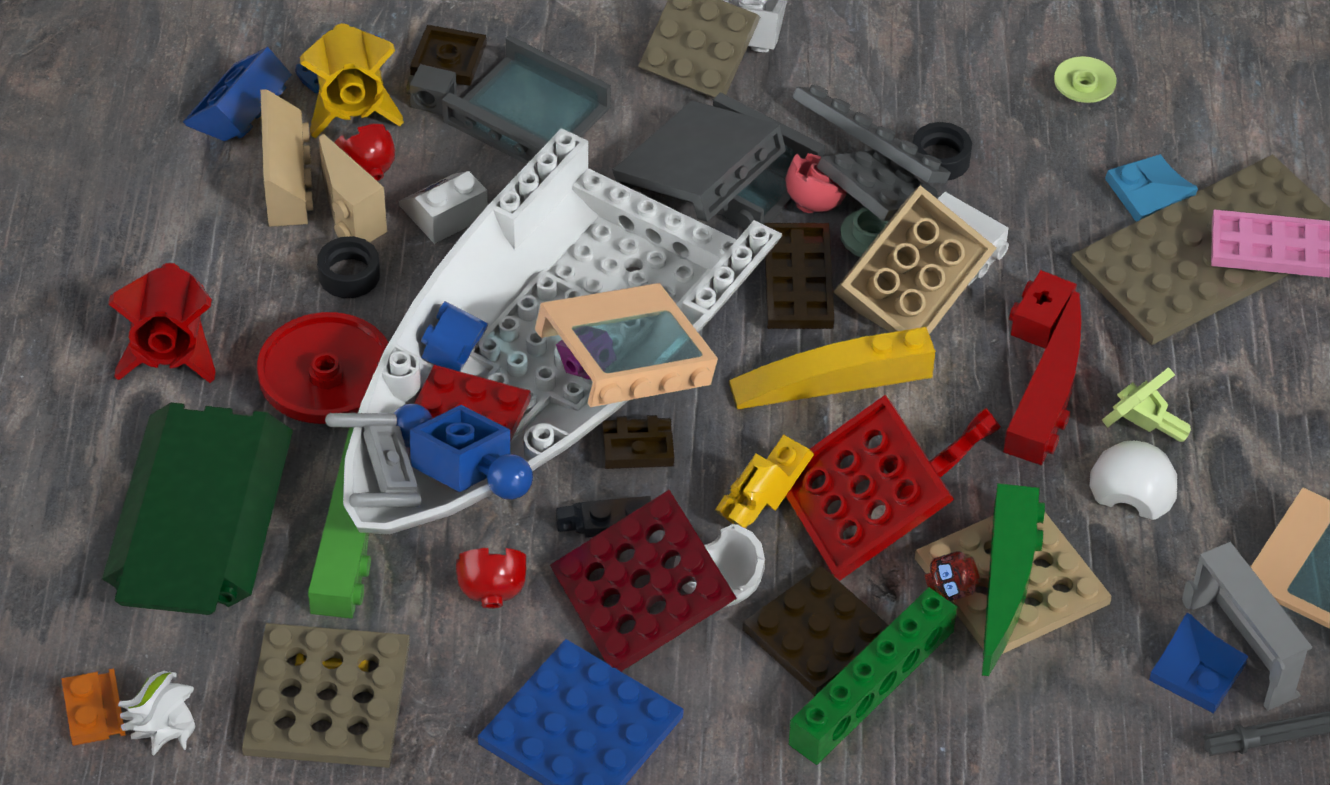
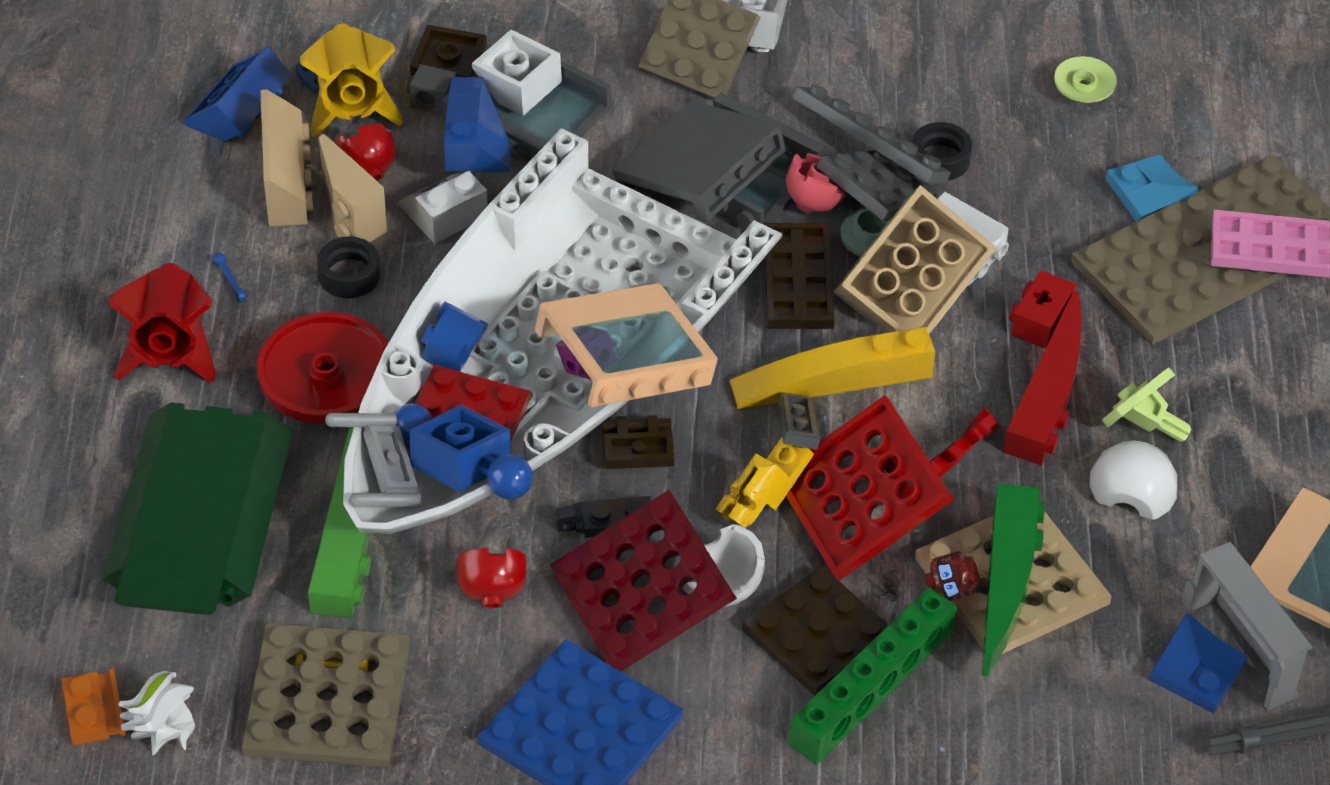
none -> blue hinge [213,253,246,303]
none -> blue wedge [444,77,511,172]
none -> white slope [472,30,562,116]
none -> dark grey tile [777,392,820,450]

